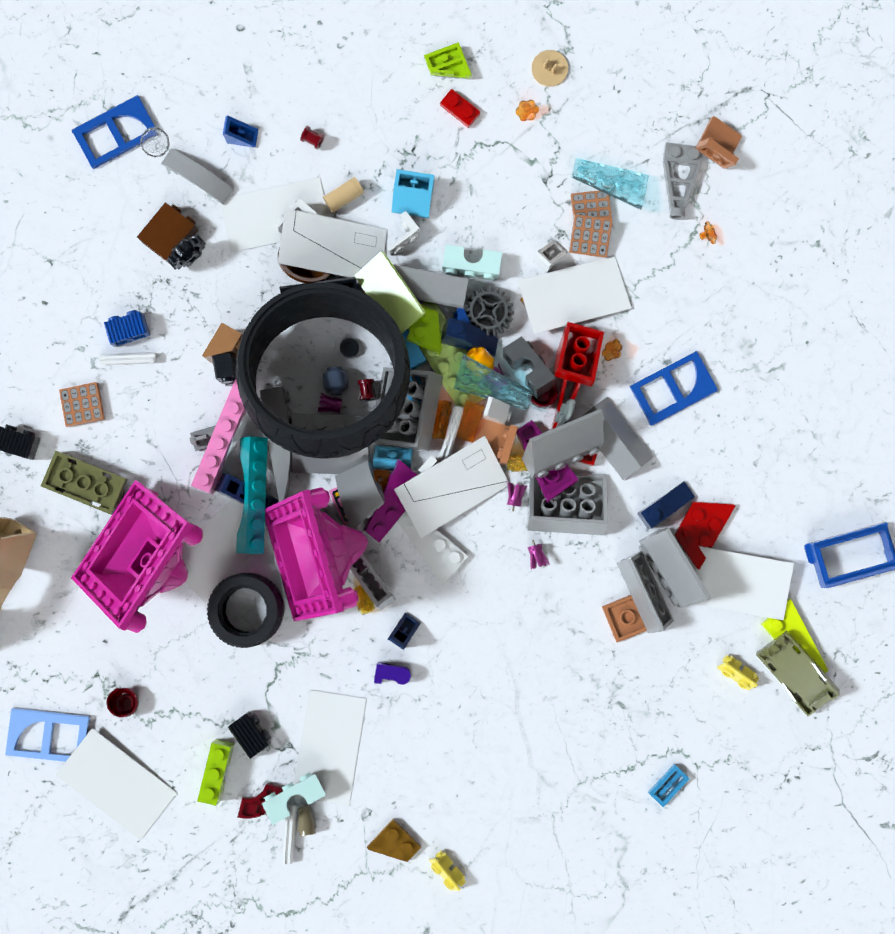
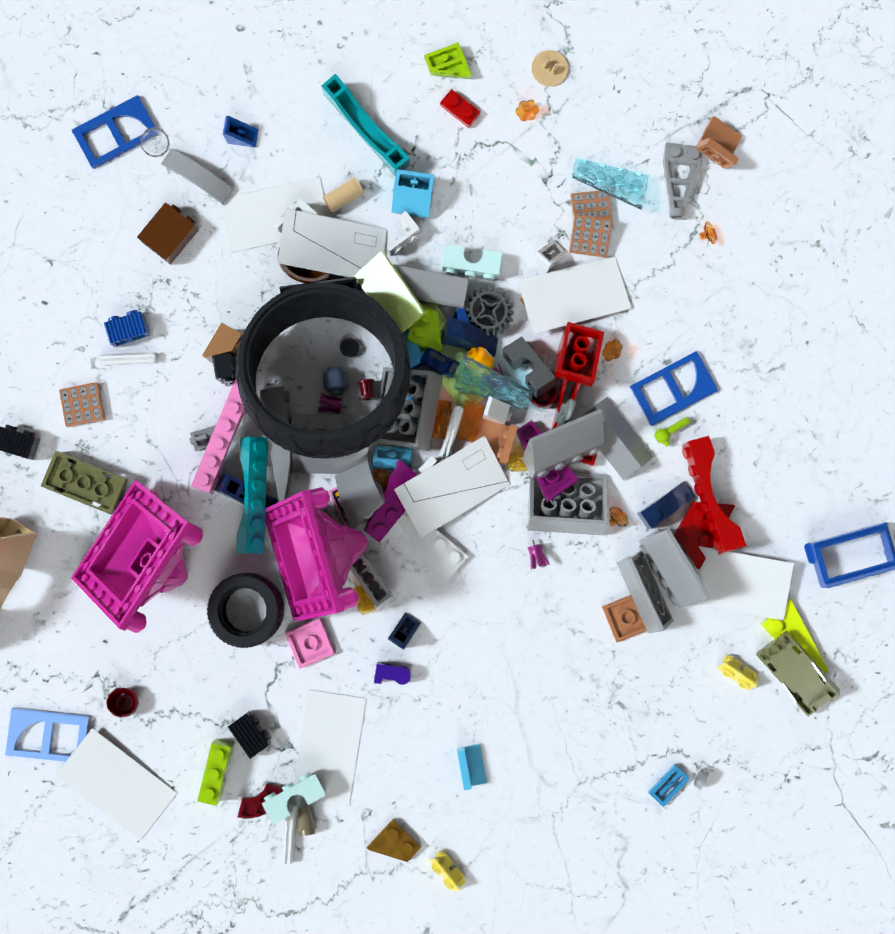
black gear [167,235,206,270] -> none
dark red bush [300,125,325,150] -> none
flat silver piece [506,482,527,512] -> none
none -> bright pink tile [285,618,336,669]
none -> teal arch [321,74,410,177]
none -> clear blue leg [420,347,460,379]
none -> medium azure panel [457,744,487,790]
none -> clear orange plant [609,507,629,527]
none -> lime piece [654,417,690,447]
none -> red arch [682,436,747,555]
none -> light grey tile [693,769,709,790]

